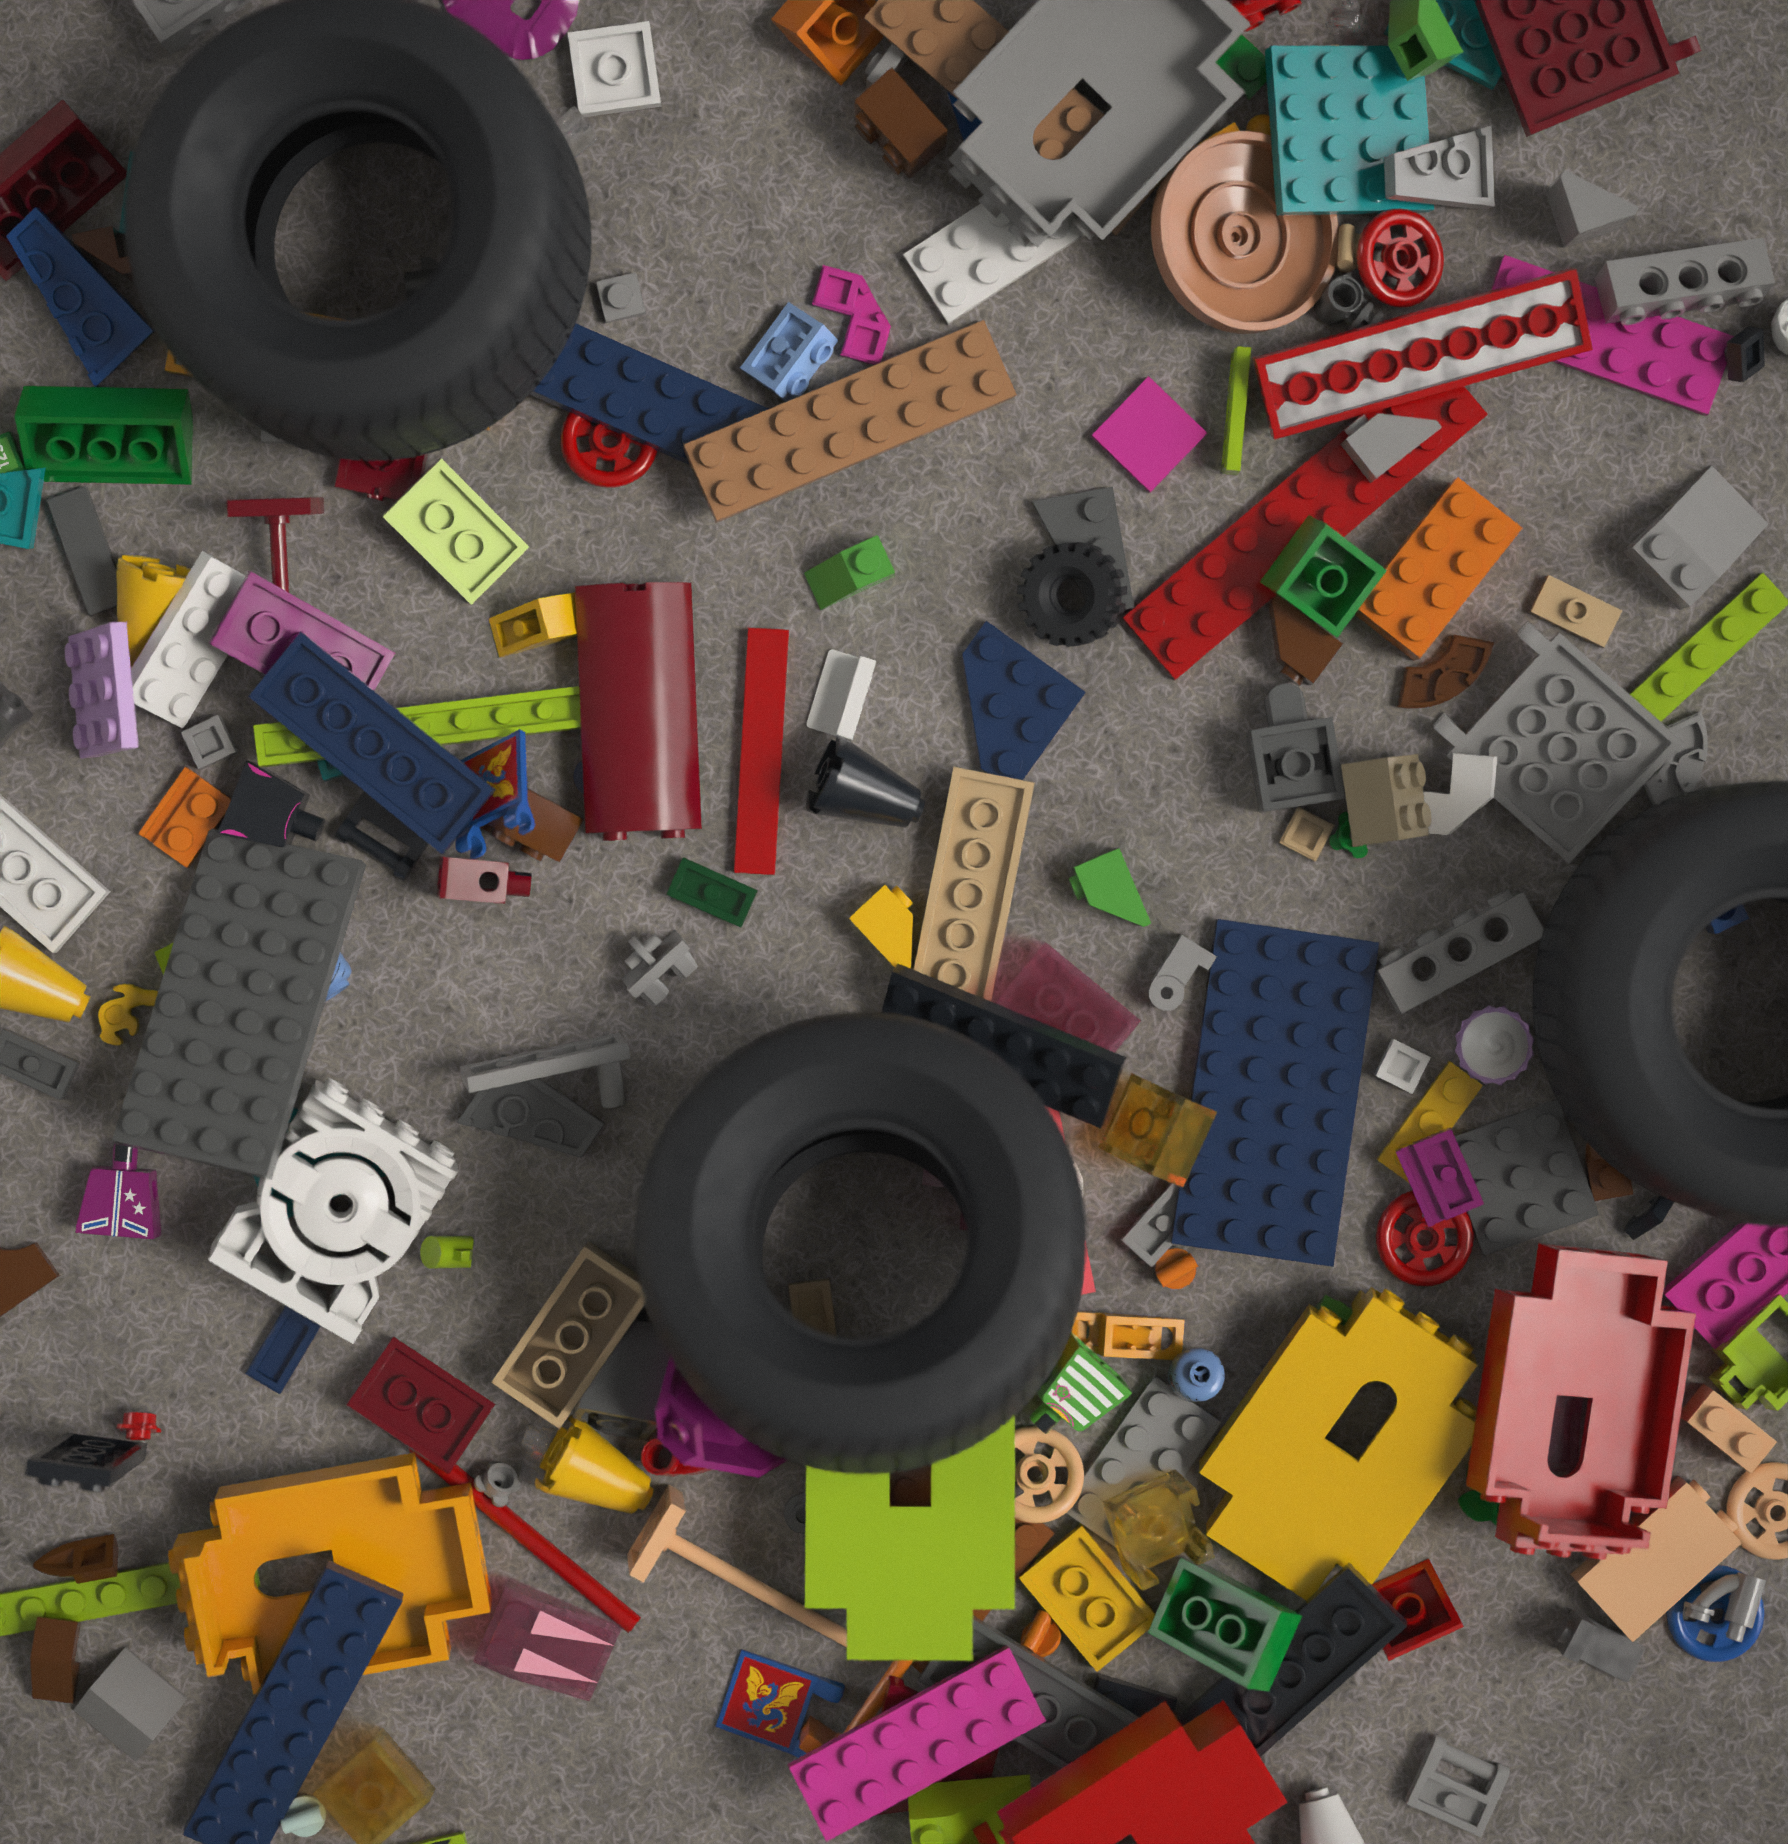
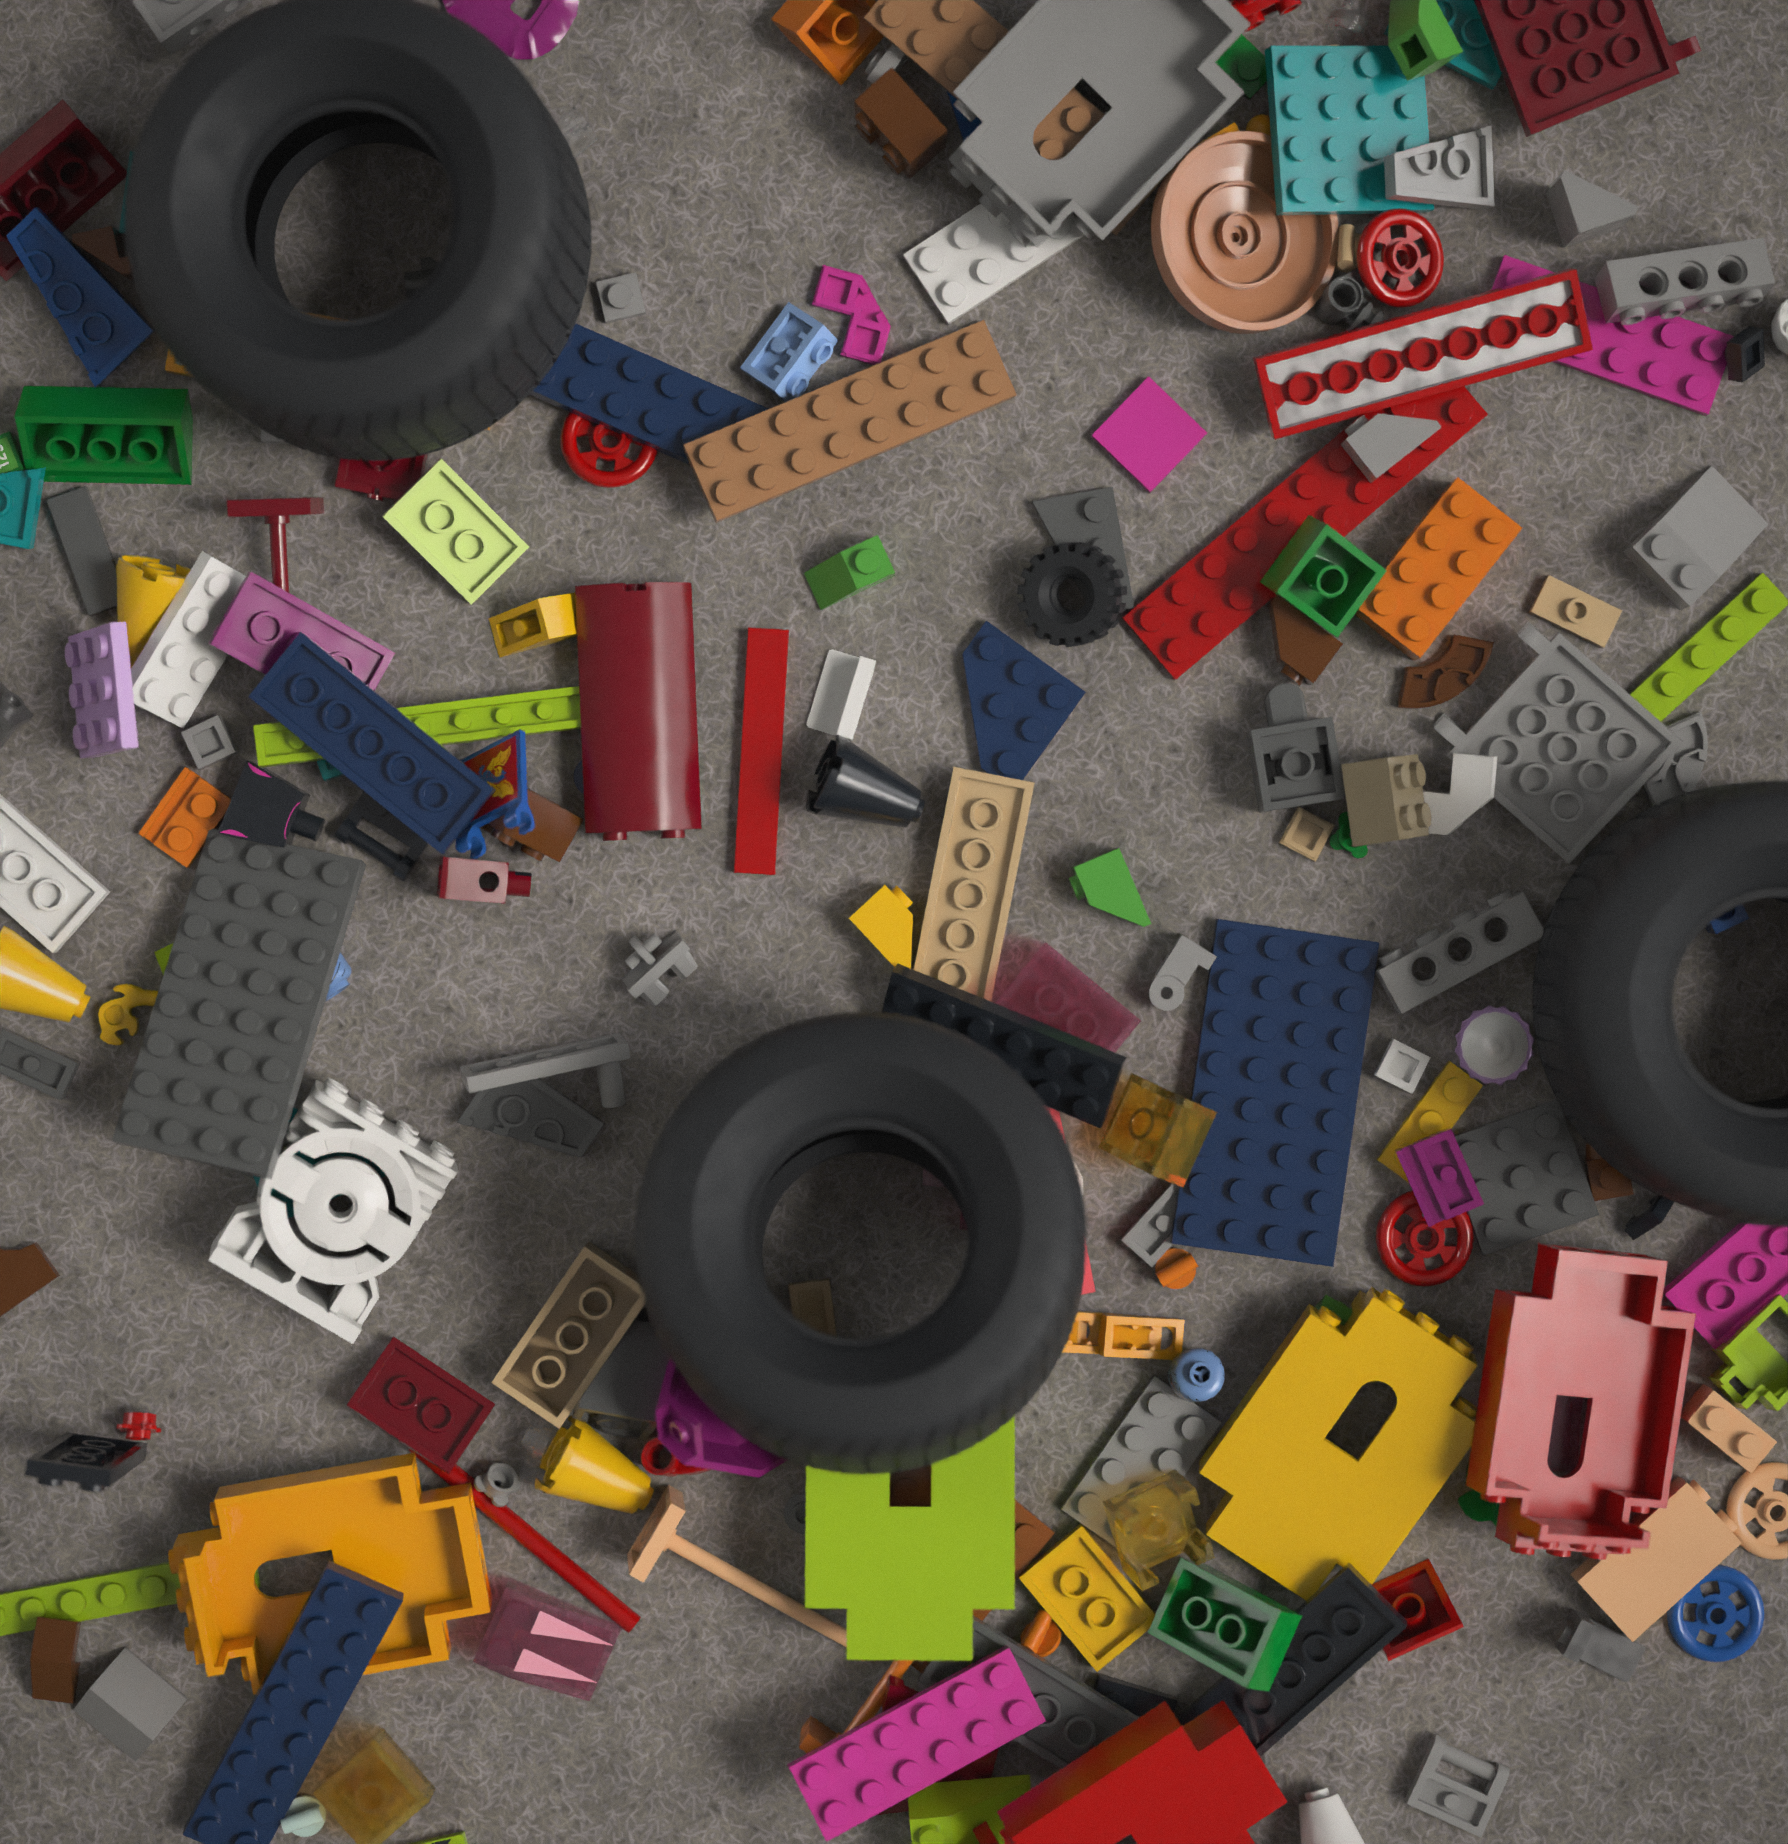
reddish brown plate [33,1534,118,1584] -> none
magenta torso [75,1143,162,1239] -> none
dark blue tile [245,1305,321,1394] -> none
lime piece [420,1236,474,1269] -> none
white plate [568,21,662,118] -> none
dark green plate [666,857,758,928] -> none
flag [715,1649,845,1758] -> none
light nougat plate [1015,1426,1084,1523] -> none
bright green torso [1029,1332,1132,1434] -> none
lime tile [1221,346,1251,475] -> none
light grey plant [1683,1572,1766,1642] -> none

